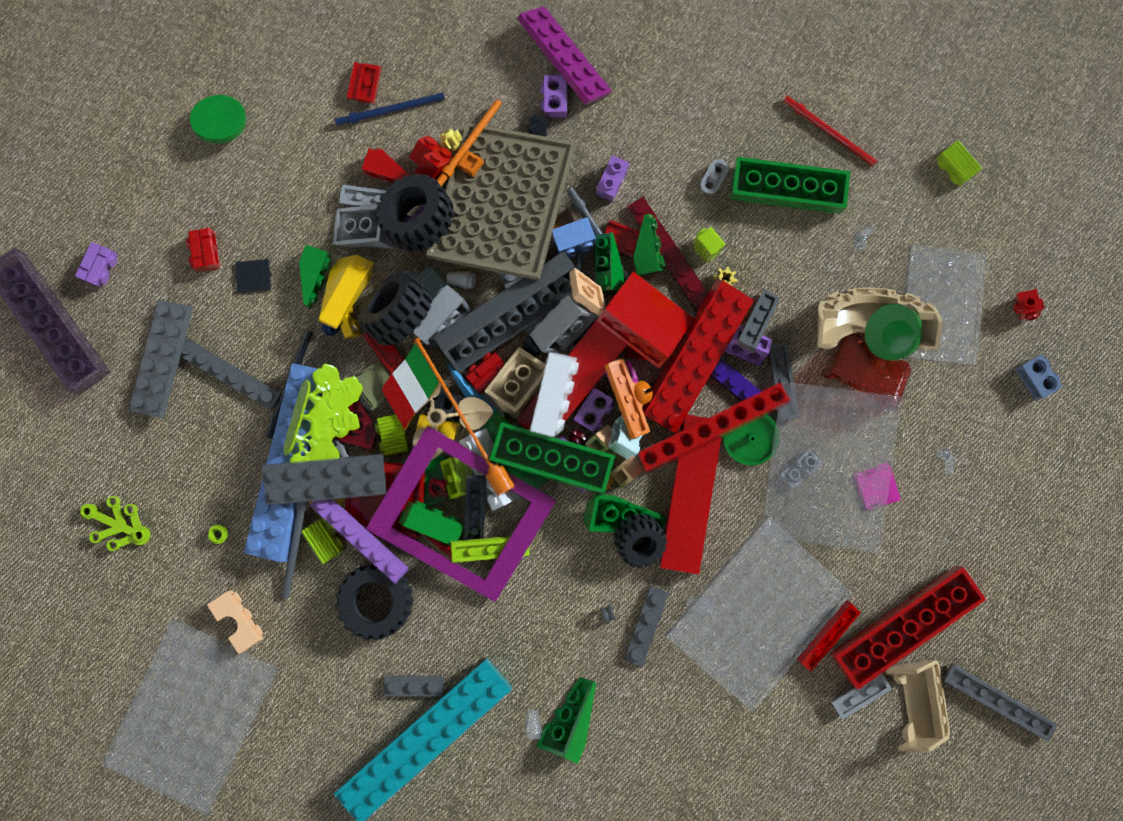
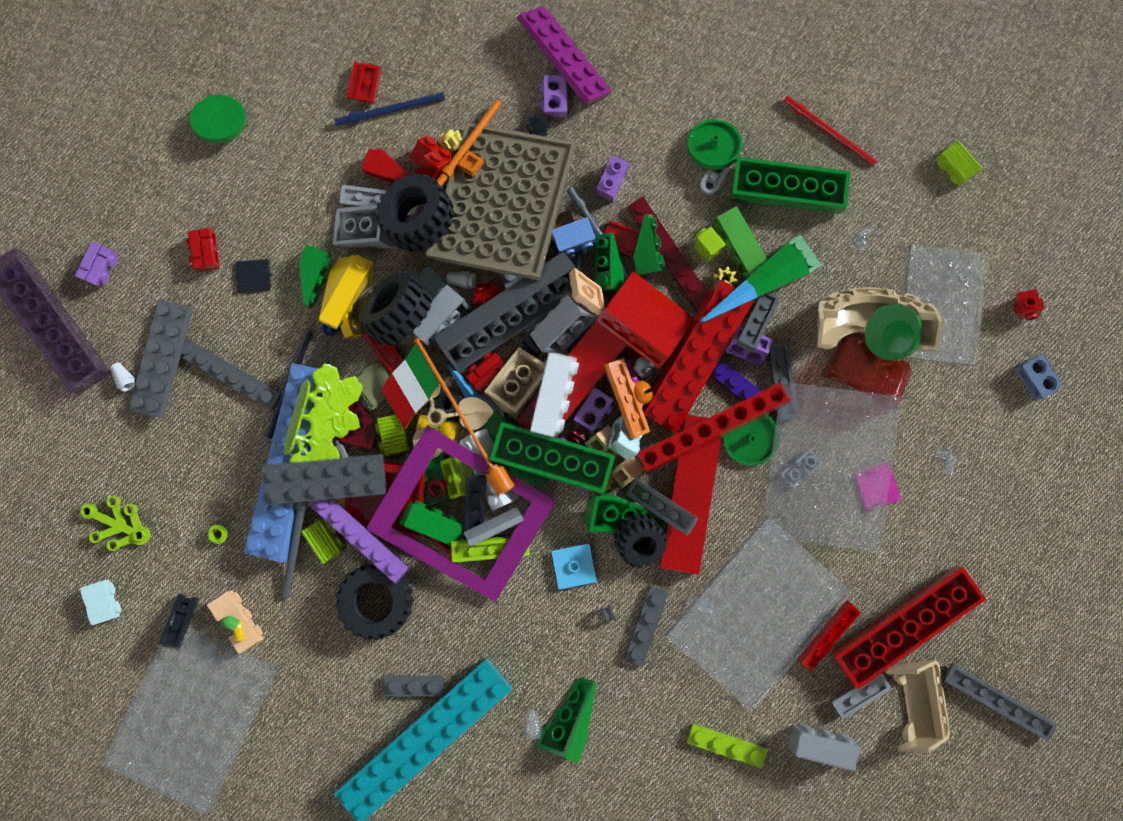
none -> light aqua brick [81,579,121,625]
none -> white cone [110,363,136,392]
none -> black plate [158,594,199,650]
none -> arm [221,616,245,642]
none -> light grey tile [464,507,523,546]
none -> red brick [471,281,500,307]
none -> medium azure plate [551,544,597,589]
none -> dark grey plate [626,478,698,535]
none -> light grey plate [633,357,657,379]
none -> lime plate [686,723,768,768]
none -> green piece [687,119,742,170]
none -> green plate [700,235,822,323]
none -> bright green brick [714,206,767,280]
none -> light grey brick [788,723,860,771]

